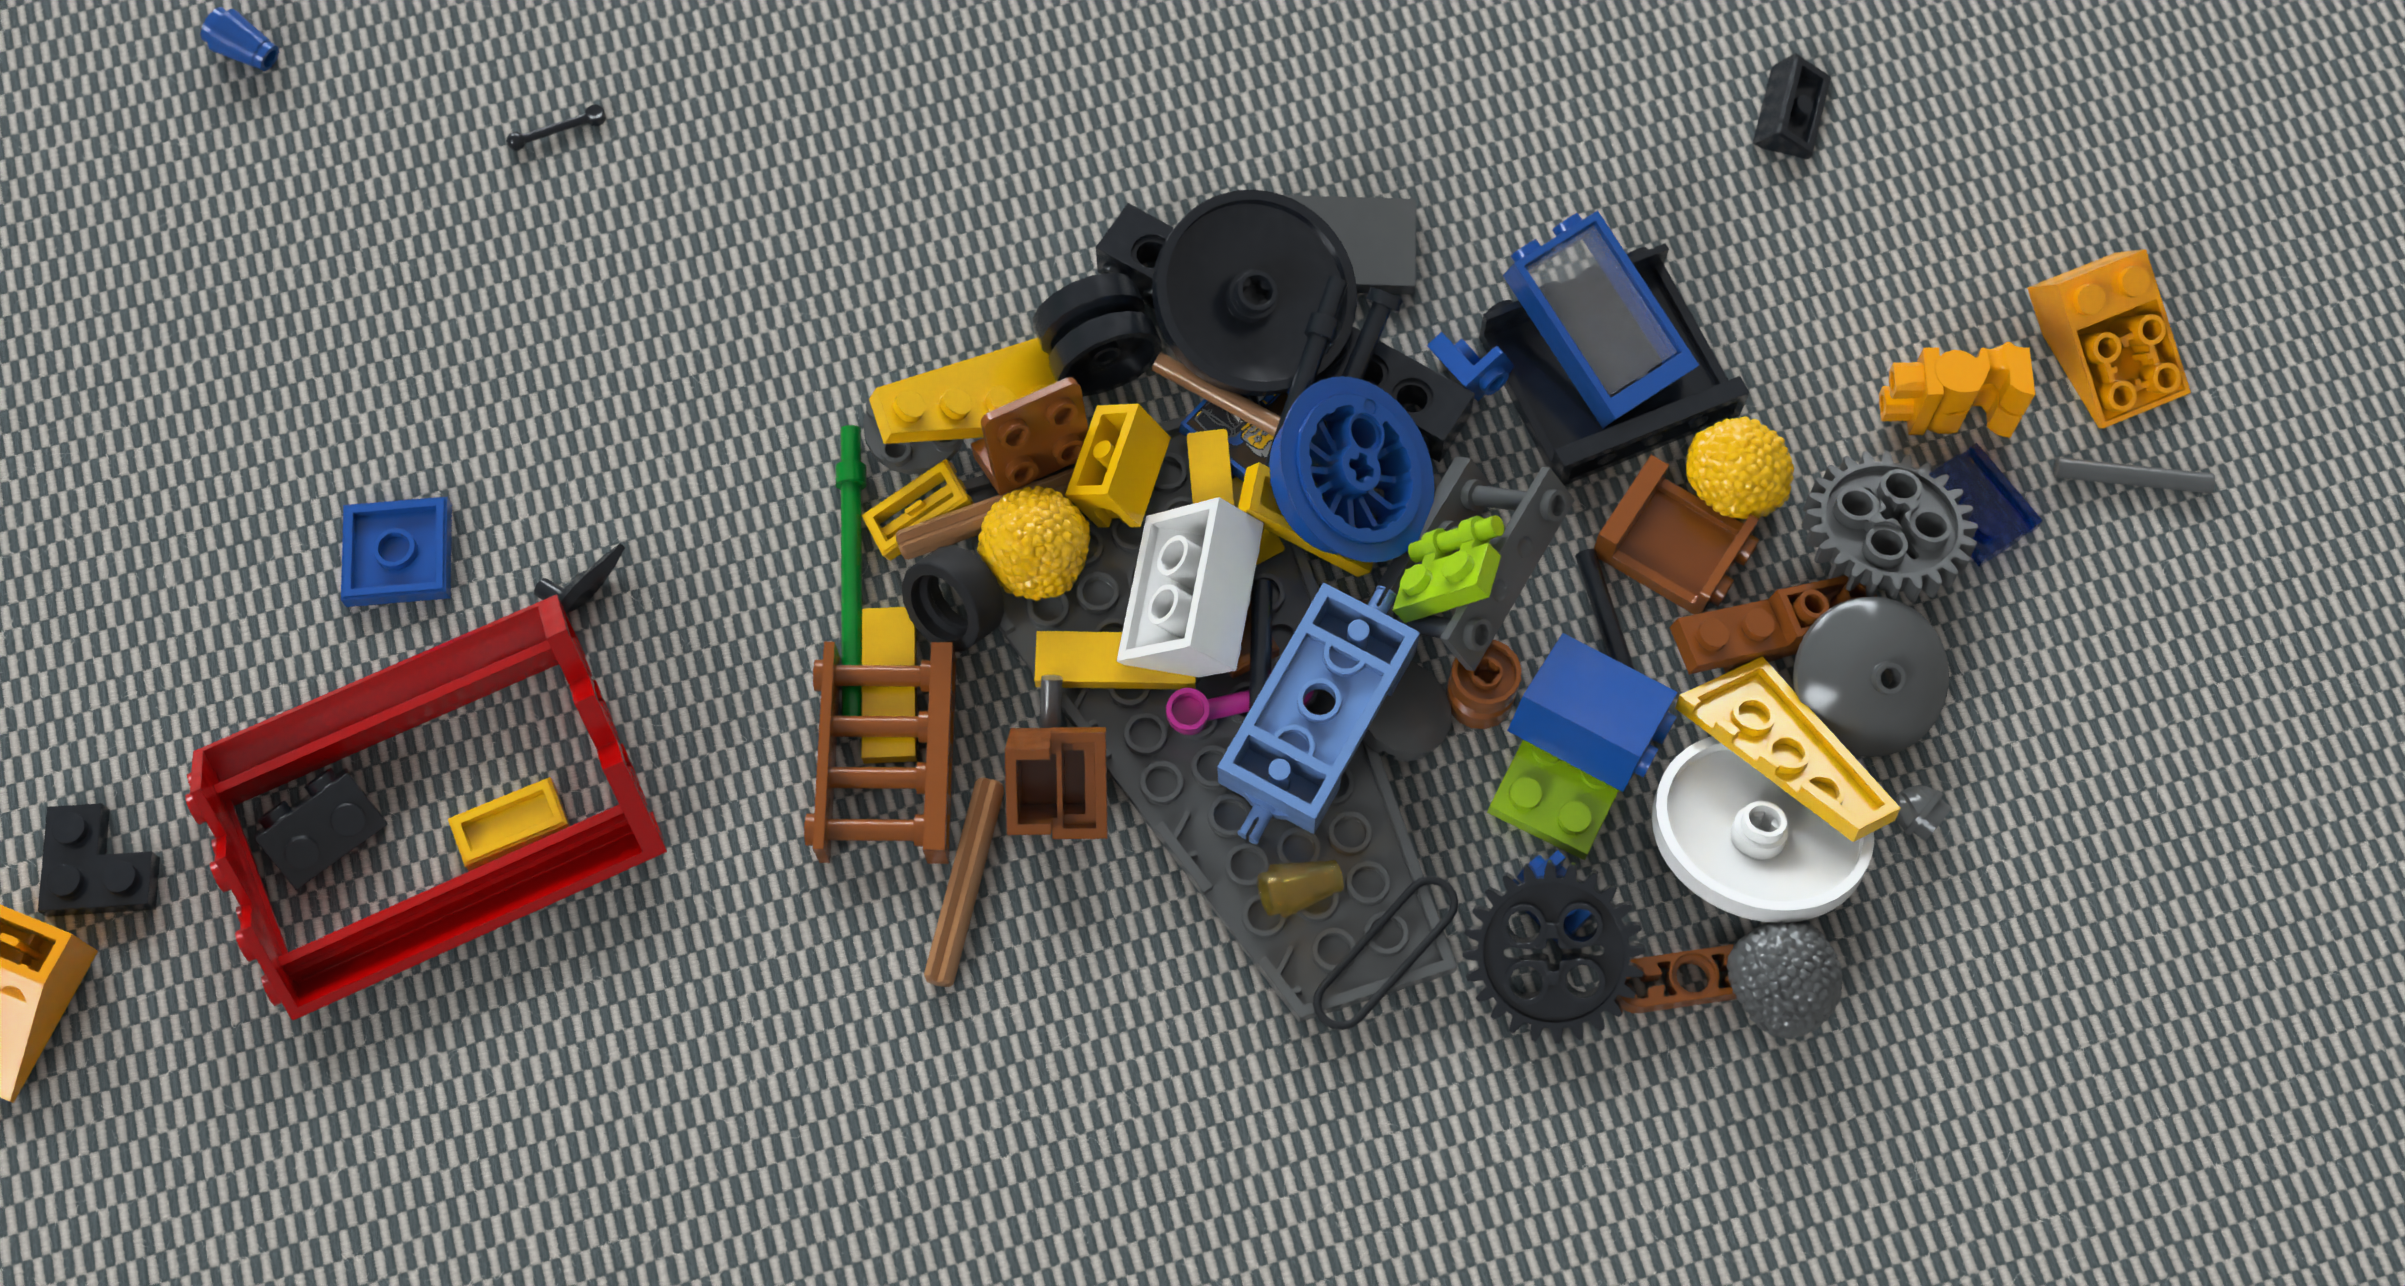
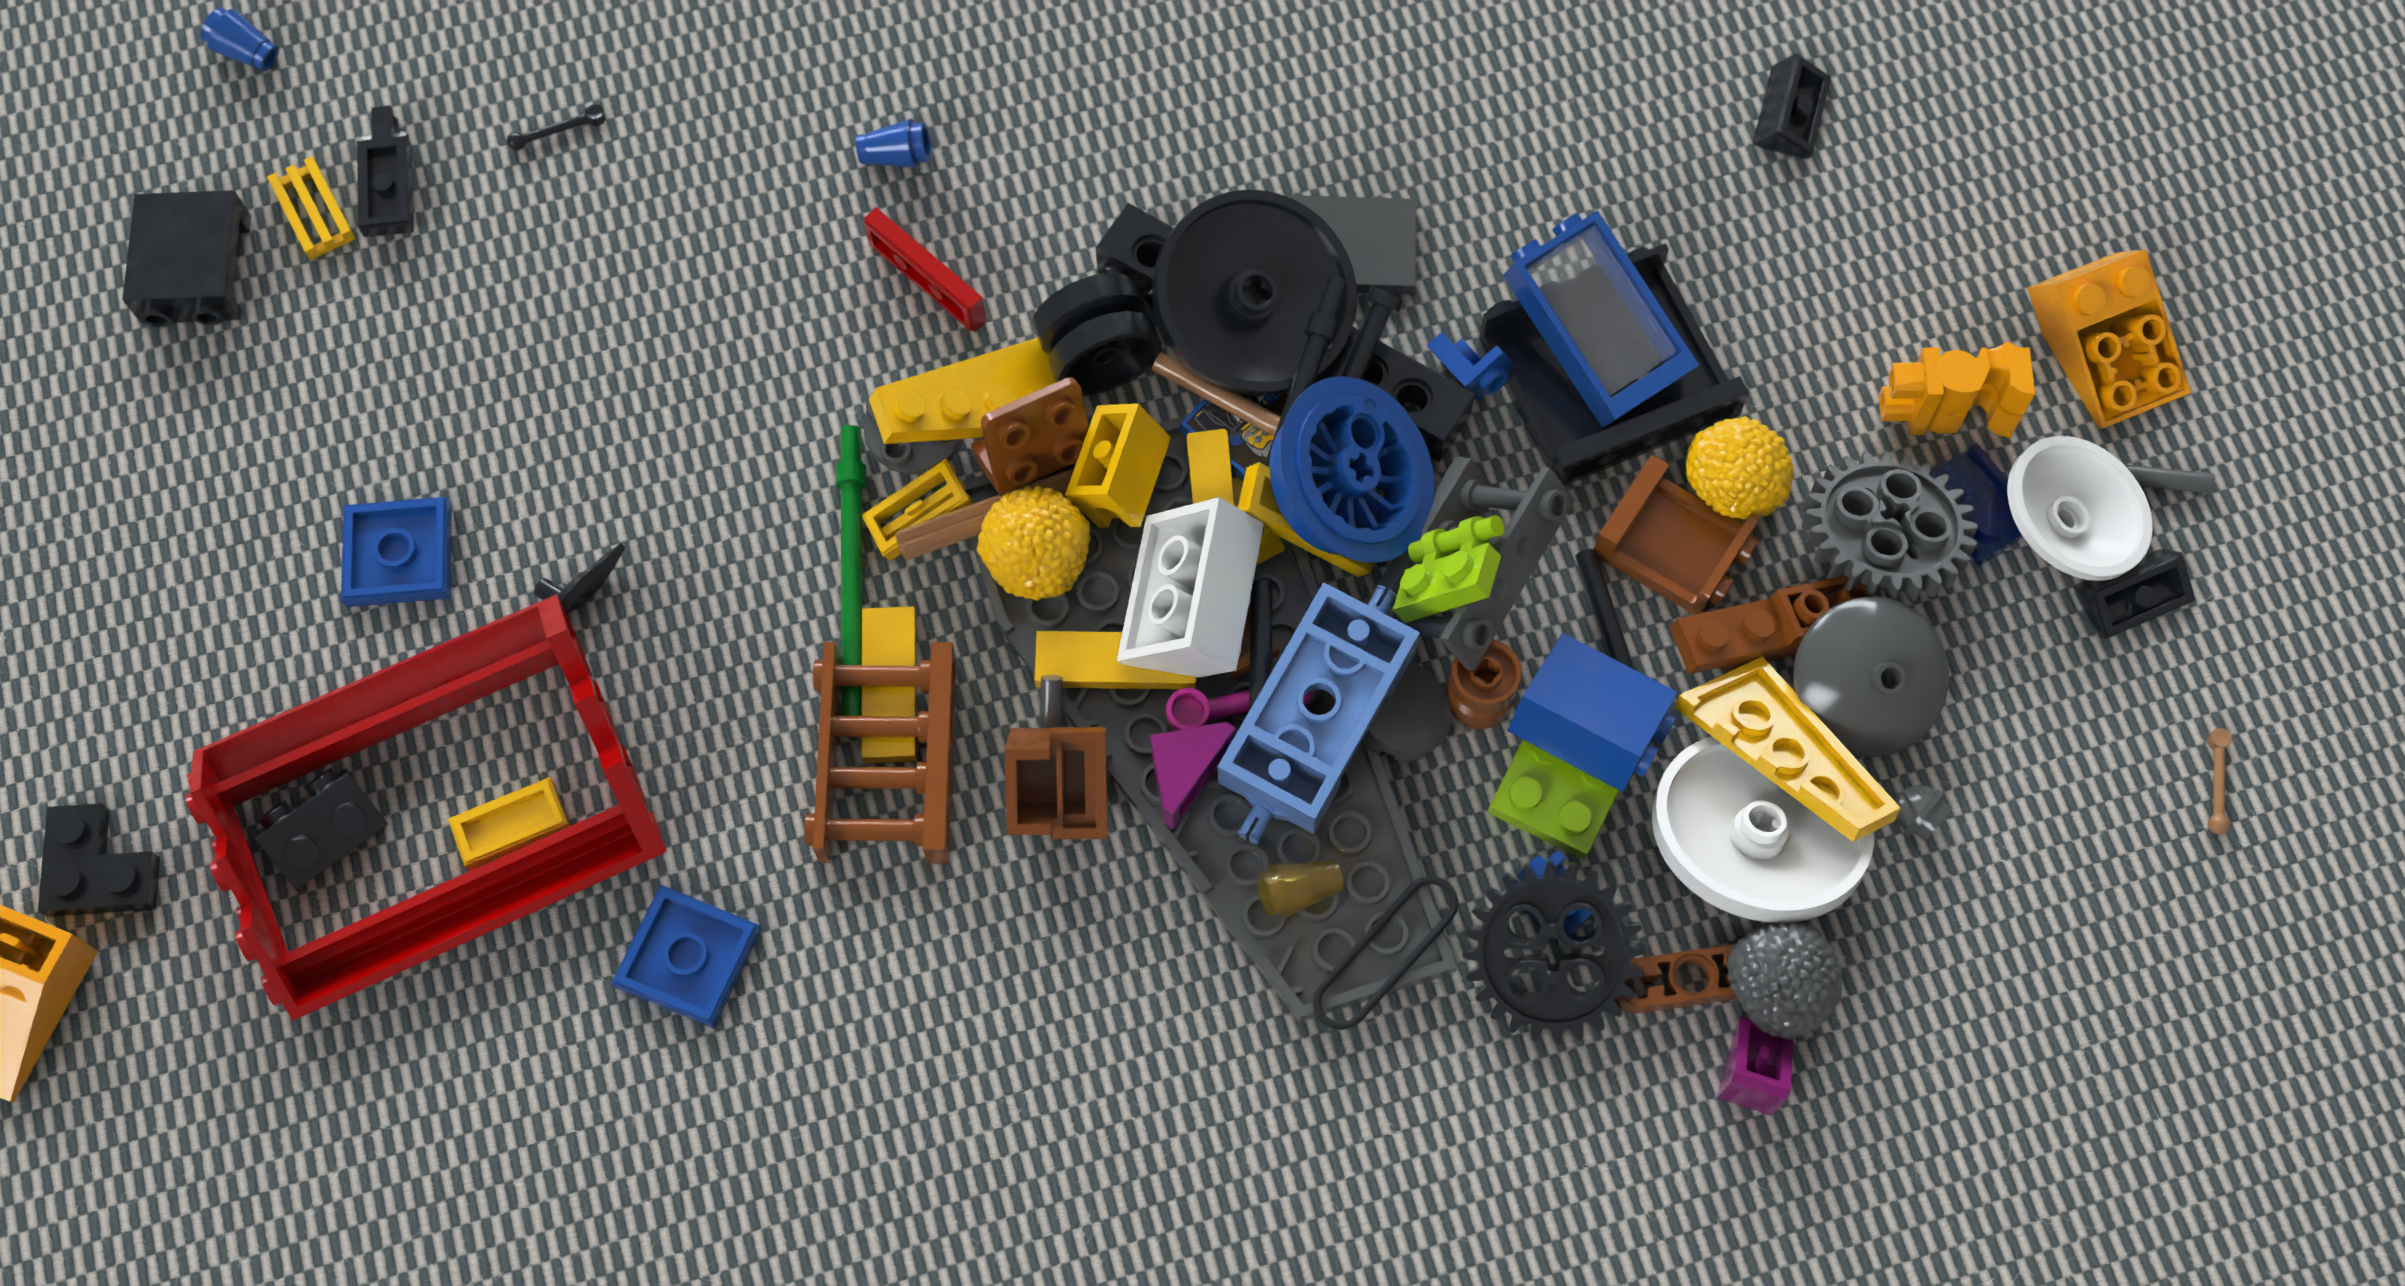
black tyre [902,545,1004,652] -> none
medium nougat axle [924,778,1004,987] -> none
none -> black panel [122,190,251,327]
none -> yellow tile [267,156,356,260]
none -> black hinge [357,105,414,237]
none -> blue tile [611,885,762,1029]
none -> blue cone [856,119,932,168]
none -> red tile [864,207,987,333]
none -> magenta slope [1150,722,1235,830]
none -> magenta slope [1717,1015,1794,1116]
none -> white dish [2007,436,2153,581]
none -> black slope [2073,549,2196,639]
none -> medium nougat hinge [2207,728,2232,835]

